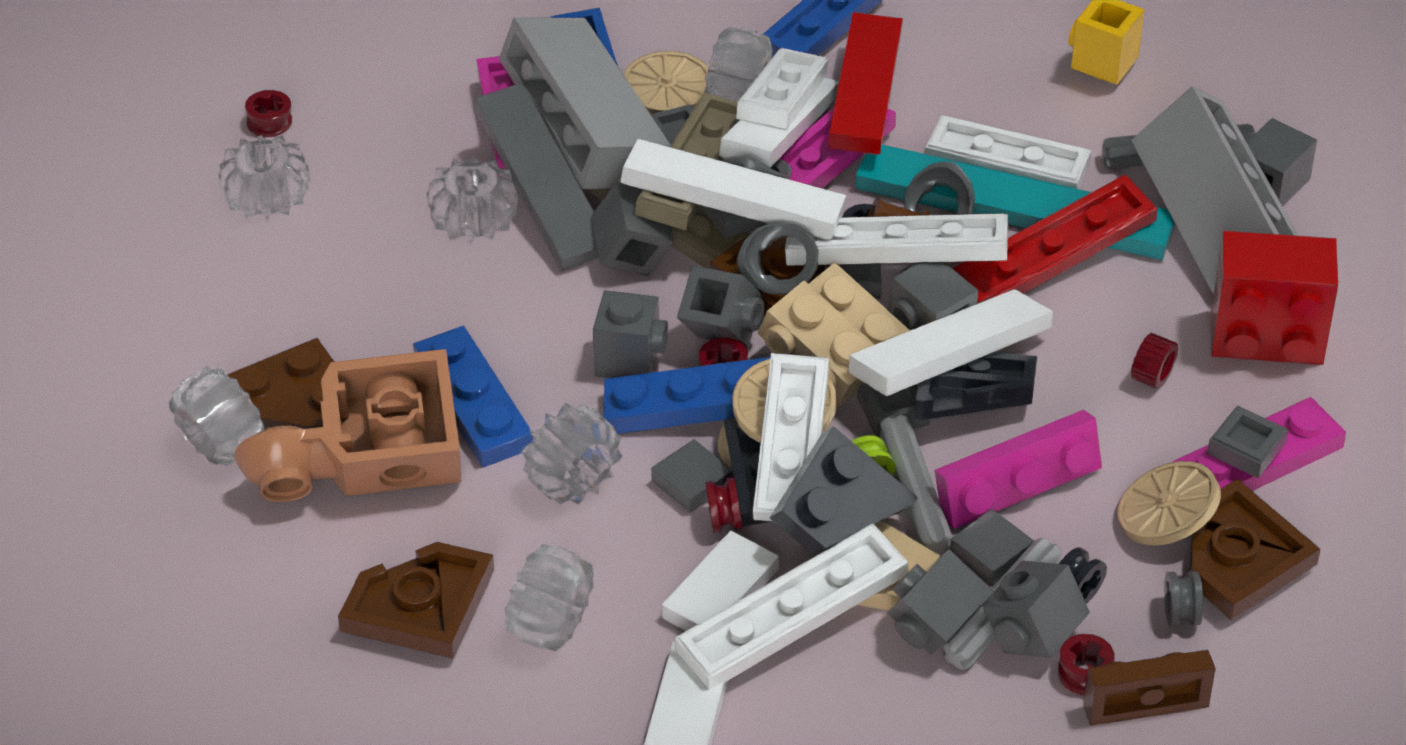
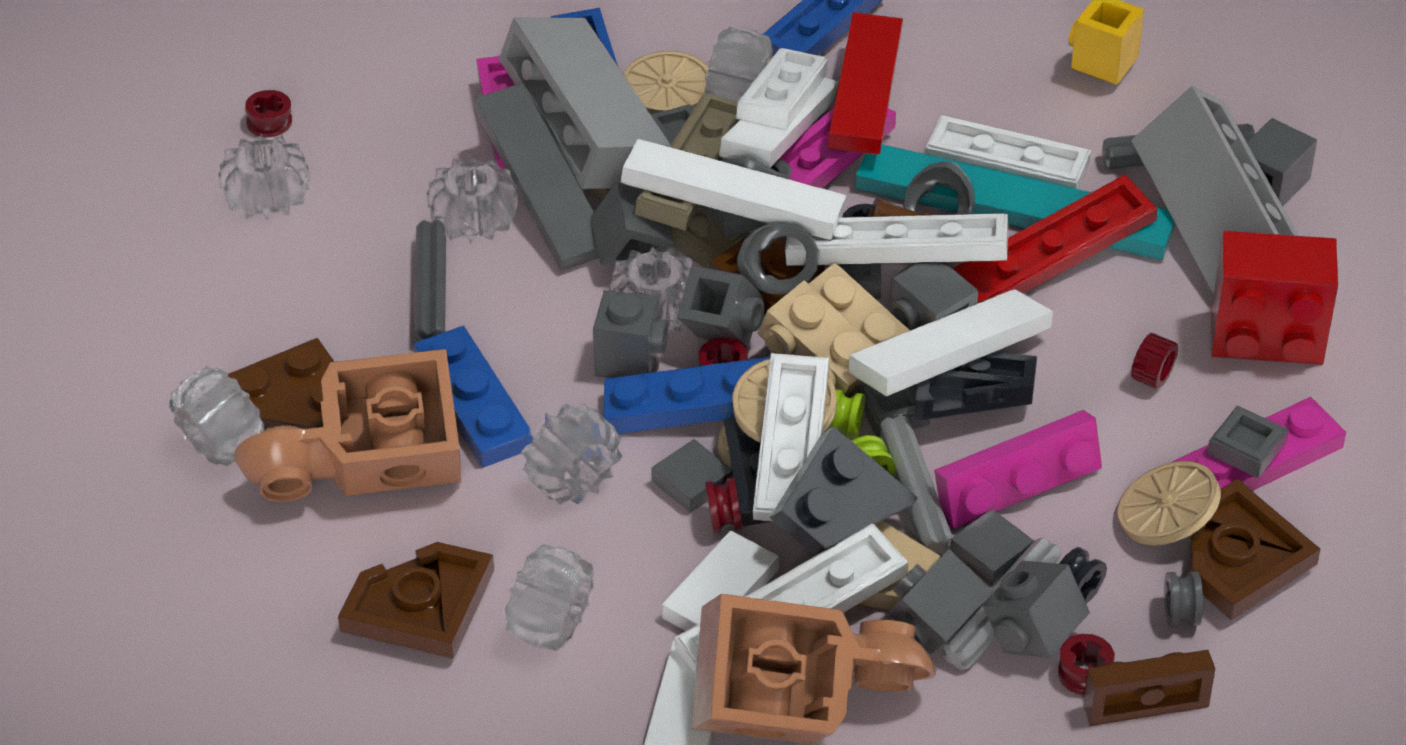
none -> dark grey axle [415,219,446,342]
none -> clear gear [608,245,693,331]
none -> nougat brick [691,594,936,744]
none -> lime bush [826,389,865,441]

